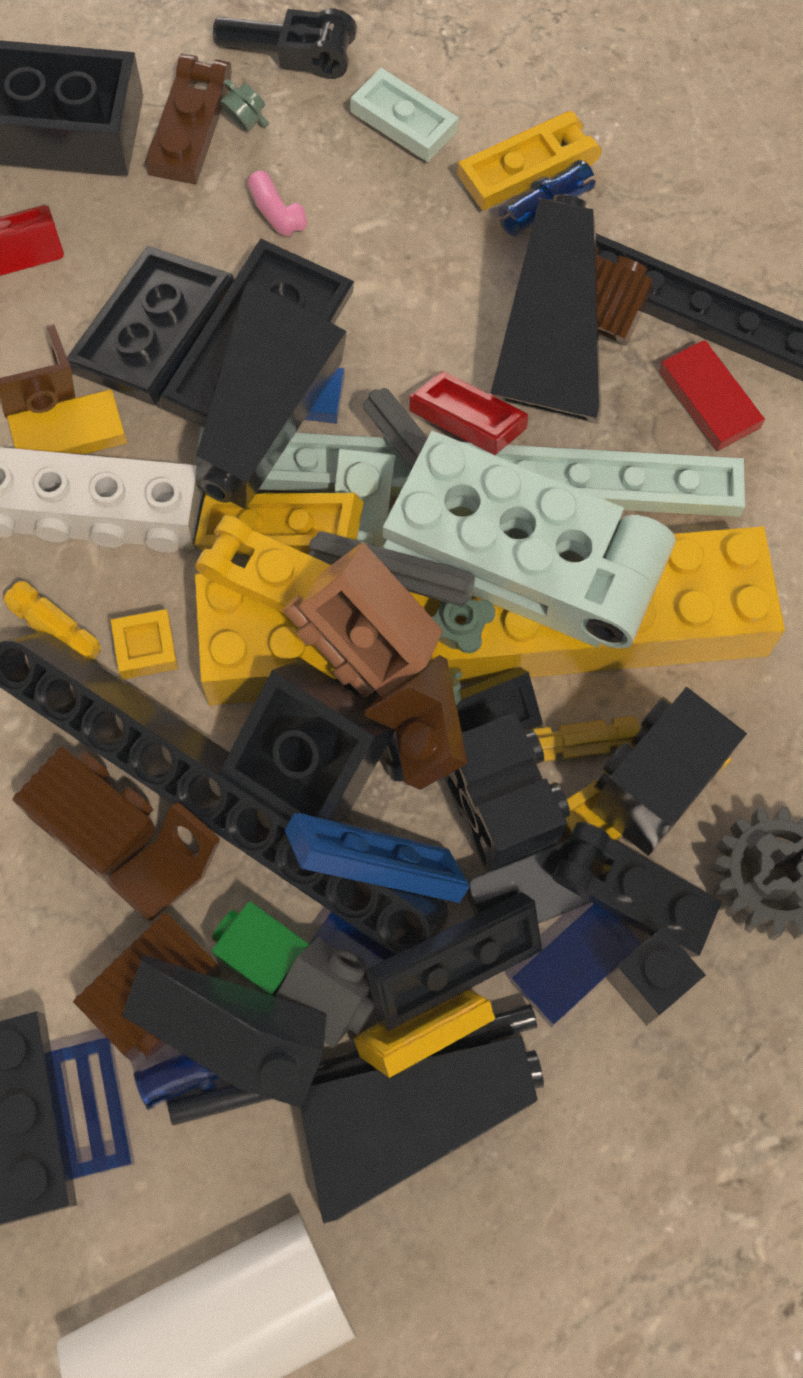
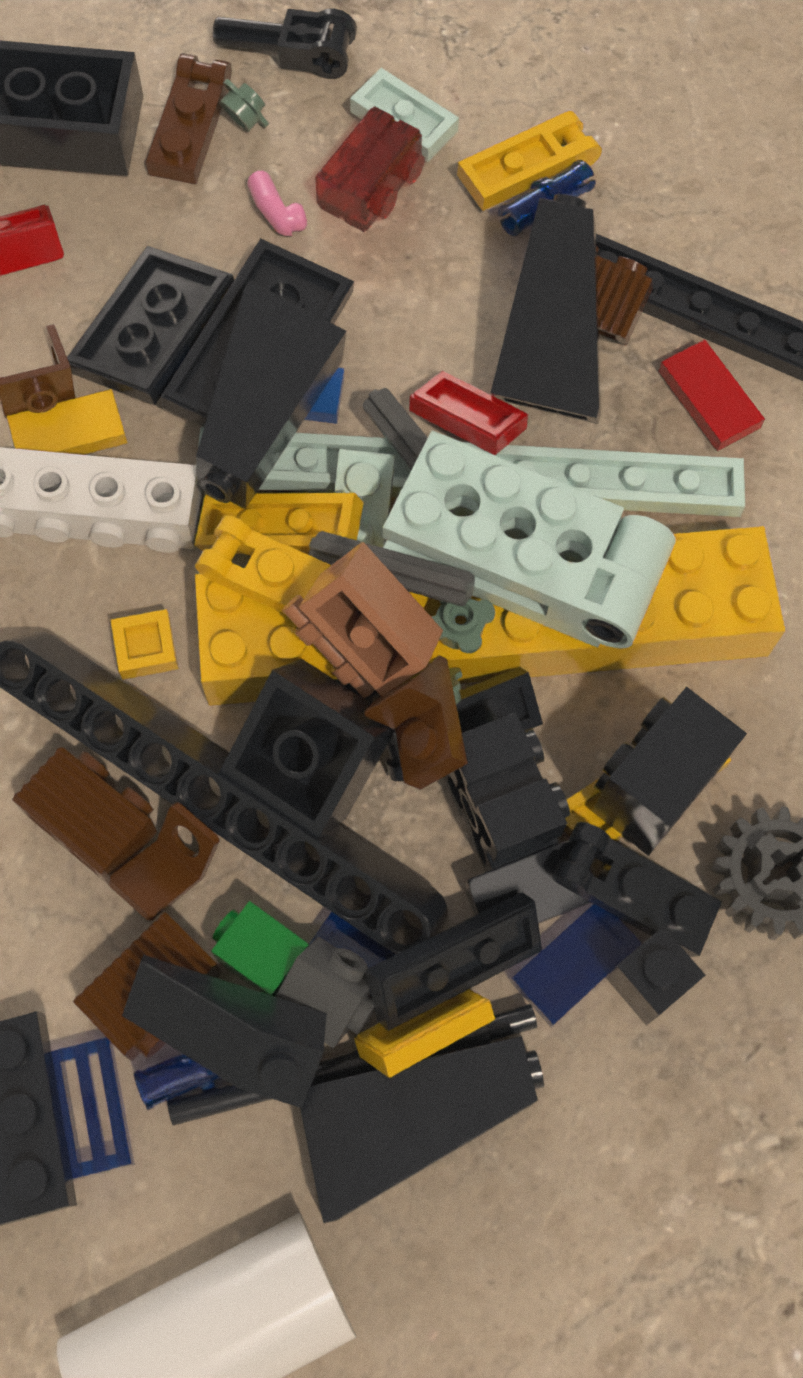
yellow axle [3,581,101,662] -> none
blue tile [285,813,470,903] -> none
yellow axle [533,716,641,763] -> none
none -> clear red brick [315,106,425,232]

